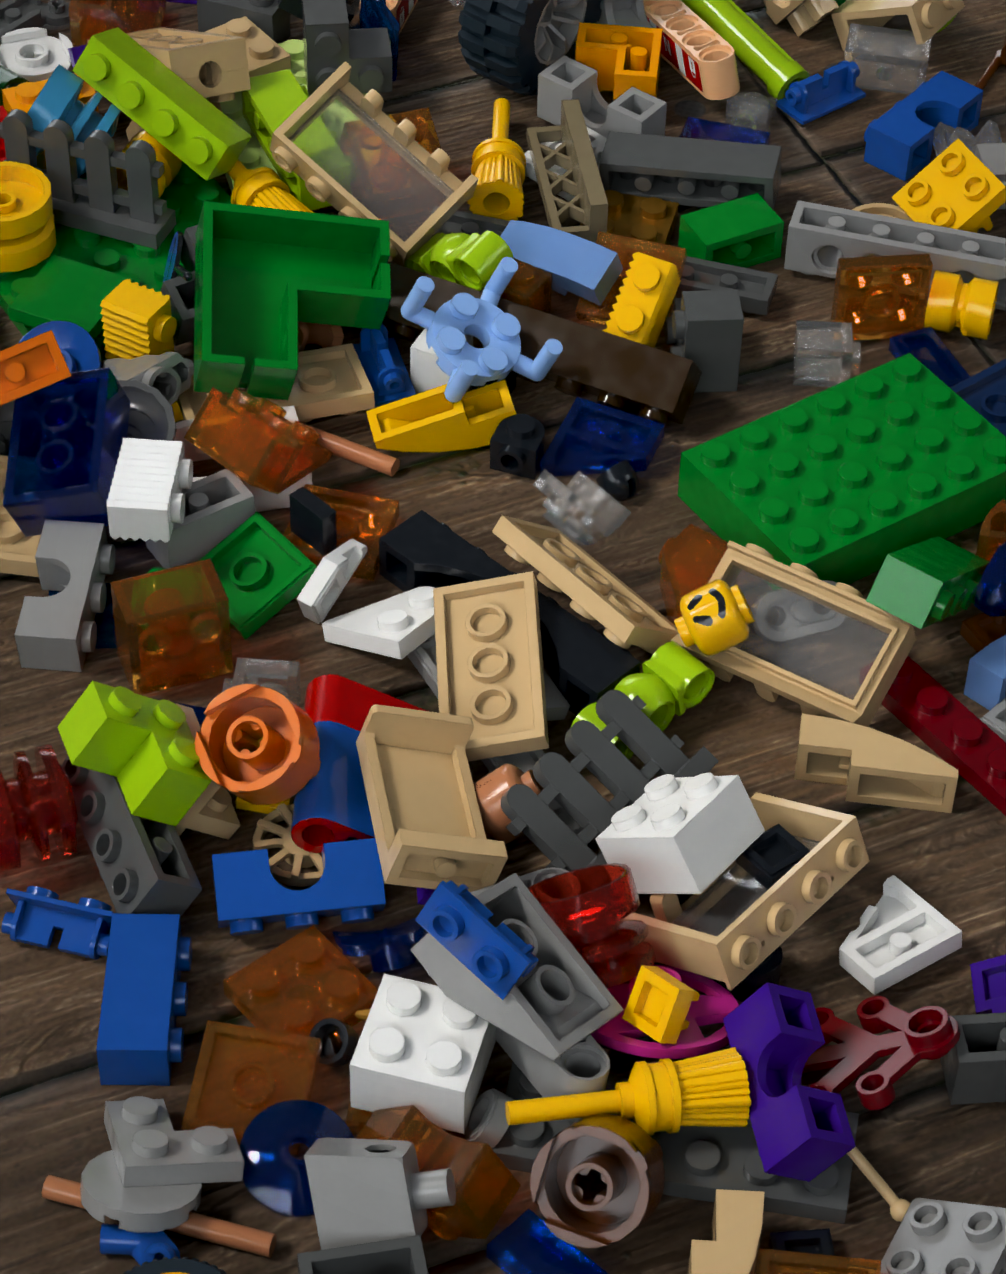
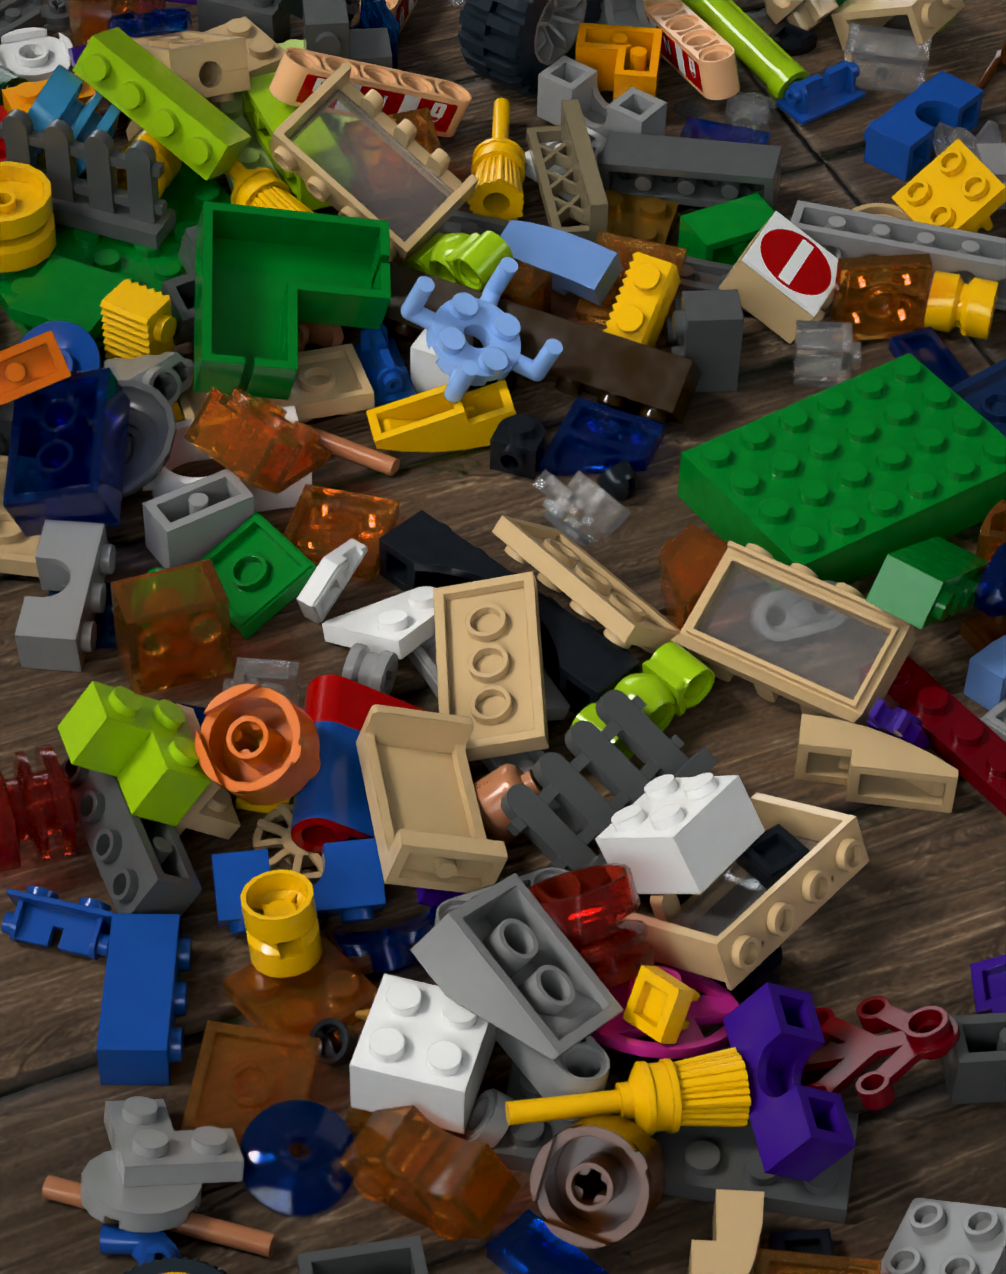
white brick [106,438,193,543] -> none
piece [163,231,192,281] -> none
black tile [289,487,337,556] -> none
light grey torso [304,1137,456,1250] -> none
blue hinge [415,880,539,1000] -> none
yellow head [674,579,755,656] -> none
white wing [839,875,962,995] -> none
tan hinge [847,1147,911,1222] -> none
none -> clear blue tile [108,8,193,37]
none -> yellow wheel [240,869,323,978]
none -> light nougat beam [269,47,472,137]
none -> light grey wheel [342,643,398,695]
none -> piece [718,211,847,344]
none -> black tile [767,21,817,56]
none -> dark purple plate [866,698,930,751]

